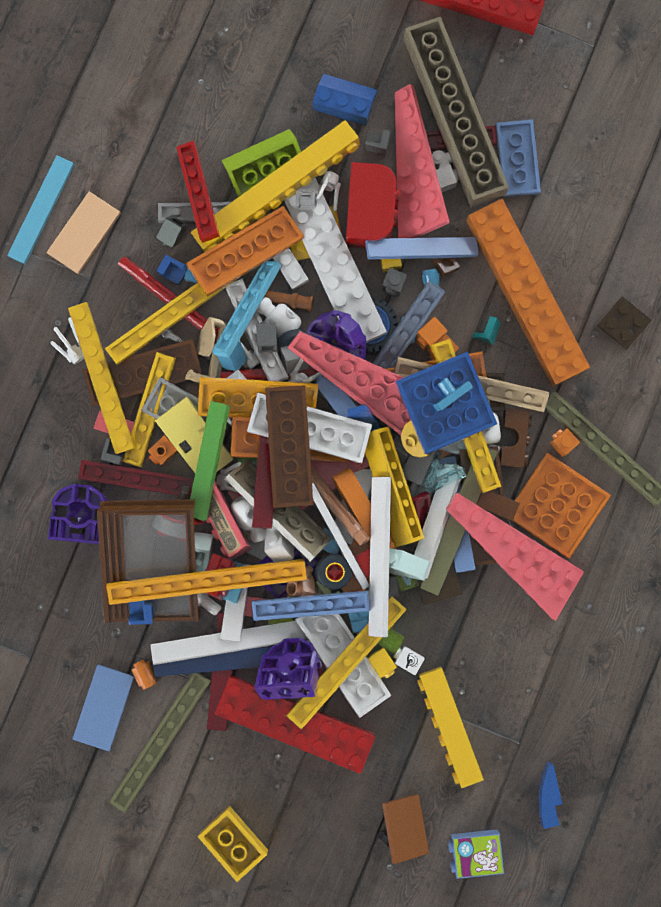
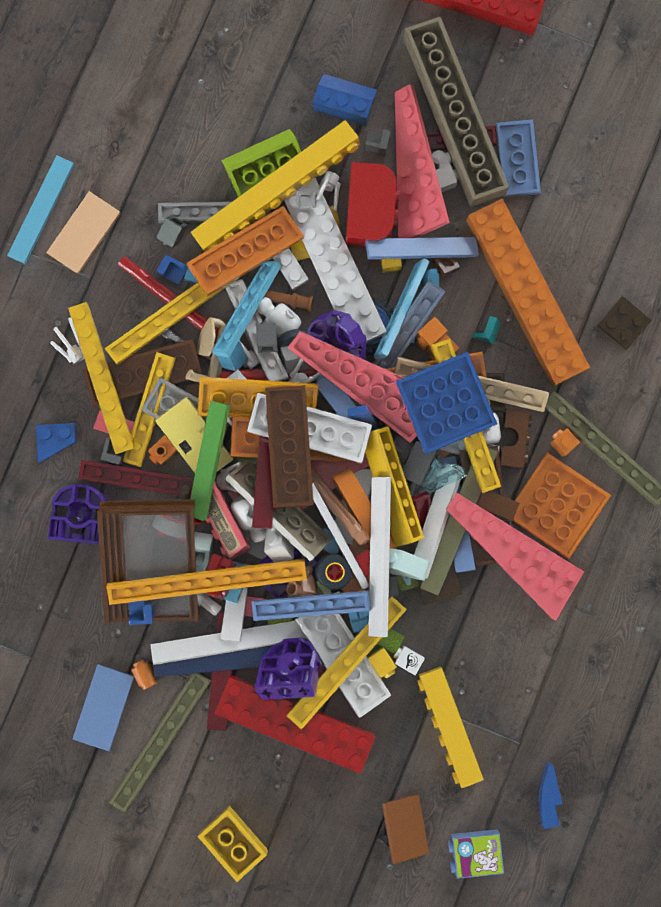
red plate [176,140,220,243] -> none
dark grey brick [382,268,407,296] -> none
yellow plate [401,421,429,458] -> none
dark azure tile [433,377,473,411] -> none
none -> blue wing [36,423,77,462]
none -> medium azure tile [374,258,430,361]

